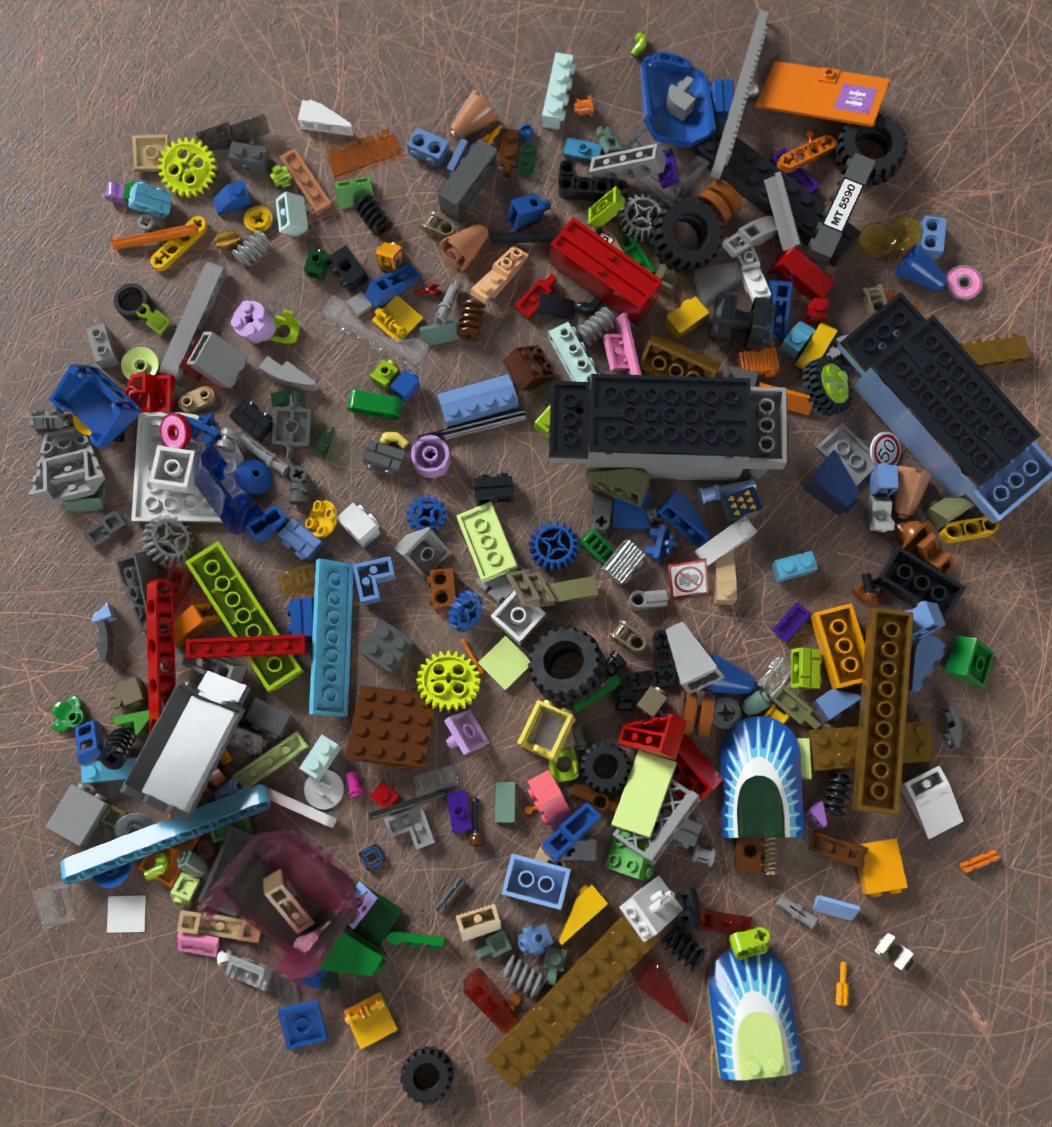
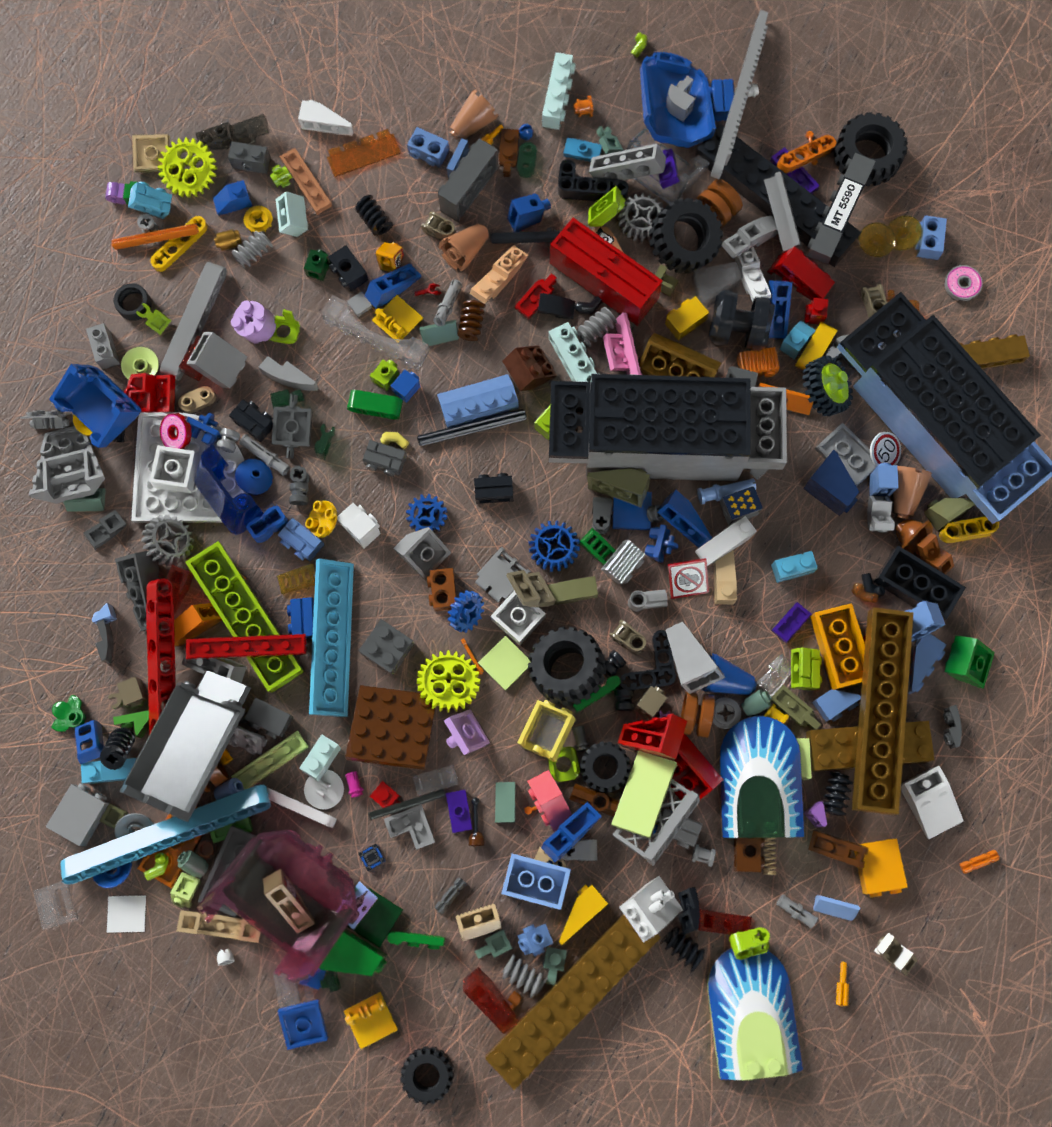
bright pink plate [177,932,220,957] -> none
light grey hinge [226,955,274,991] -> none
bright green panel [335,177,375,209] -> none
medium blue brick [353,556,397,606] -> none
lavender brick [411,435,451,478] -> none
yellowish green tile [457,501,519,583] -> none
bright green bracket [605,831,654,882] -> none
green hinge [616,233,655,274] -> none
clear red slope [635,963,689,1024] -> none
orange door [756,61,890,127] -> none
blue cone [894,244,948,292] -> none

